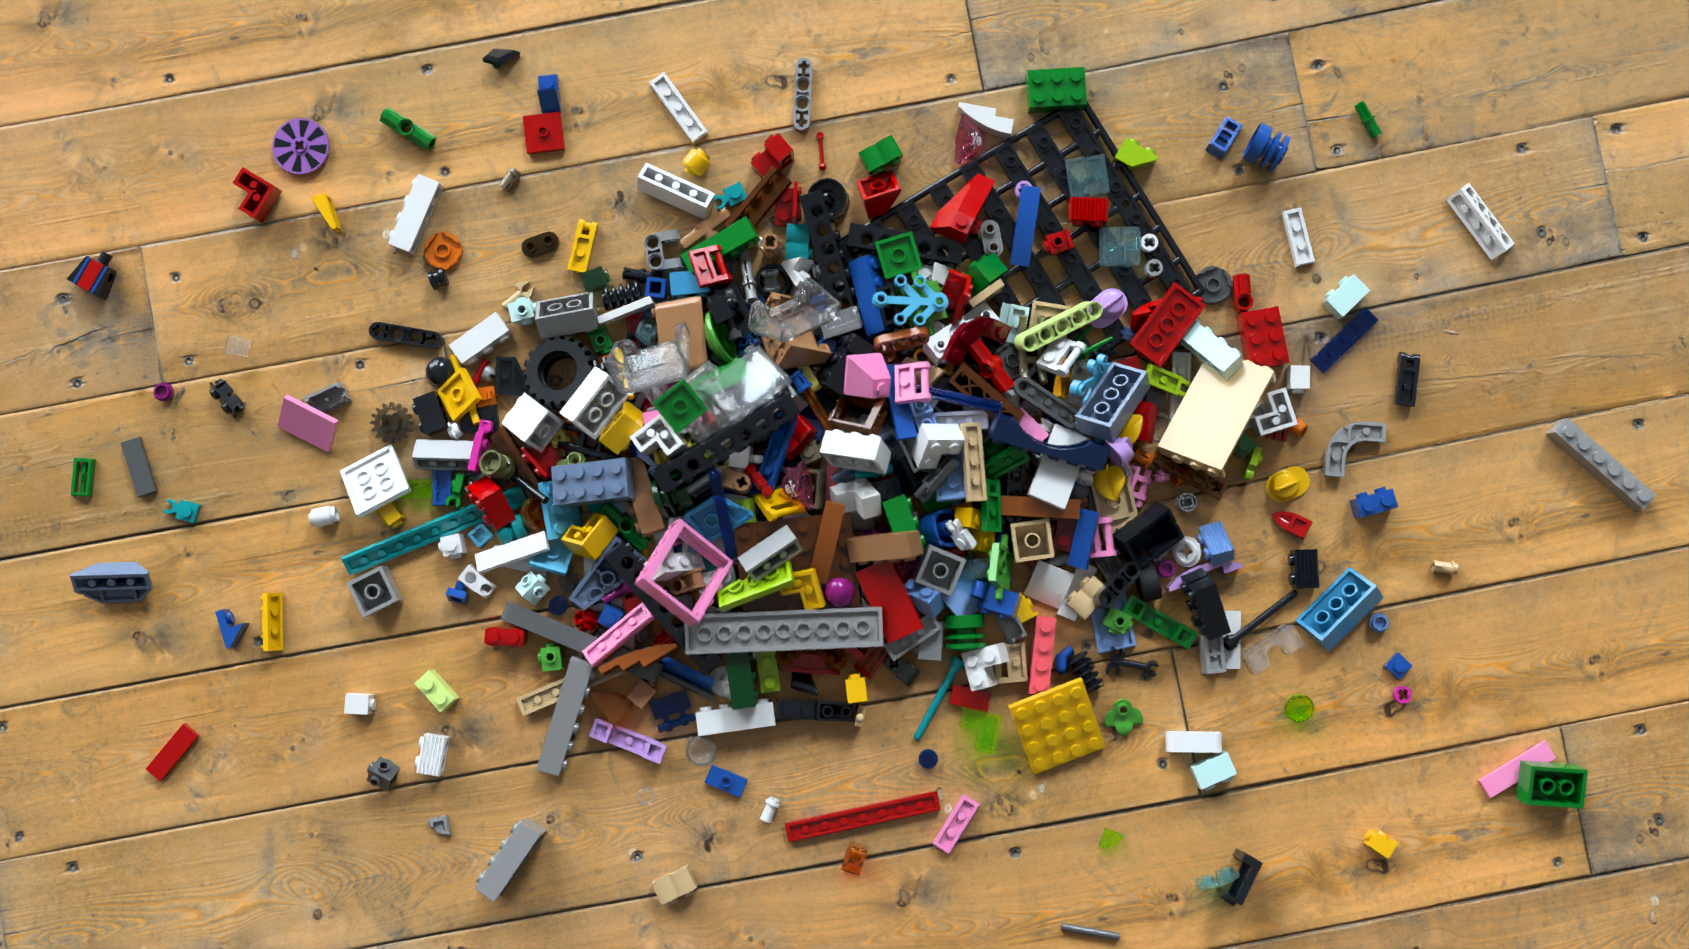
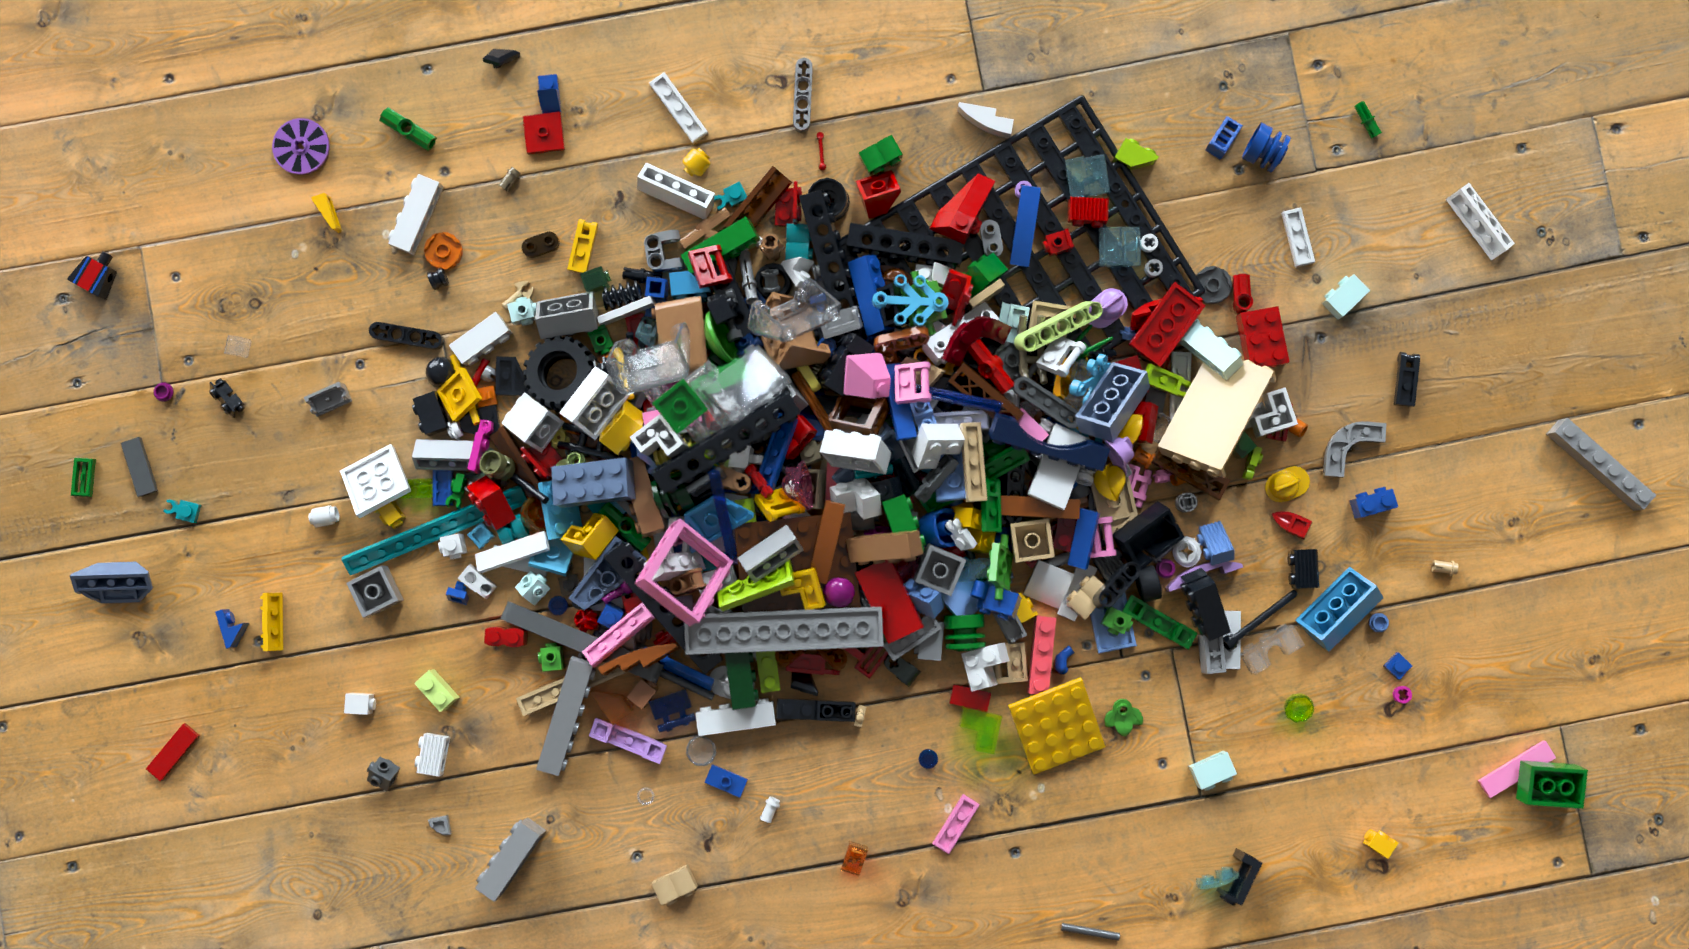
red brick [233,167,282,223] -> none
bright pink tile [278,395,338,452] -> none
clear smoke gear [370,402,414,444] -> none
red brick [750,133,795,178] -> none
red tile [785,790,941,842] -> none
blue bush [788,369,813,395] -> none
yellow brick [845,672,868,703] -> none
green plate [874,231,923,280] -> none
teal piece [914,655,965,741] -> none
clear pink hat [955,114,984,164] -> none
green brick [1025,67,1087,114] -> none
black piece [1067,650,1104,694] -> none
clear neon green tile [1098,827,1124,848] -> none
black bar [1105,646,1159,677] -> none
white beam [1166,731,1222,753] -> none
white brick [1286,365,1310,394] -> none
clear blue tile [1310,307,1378,373] -> none

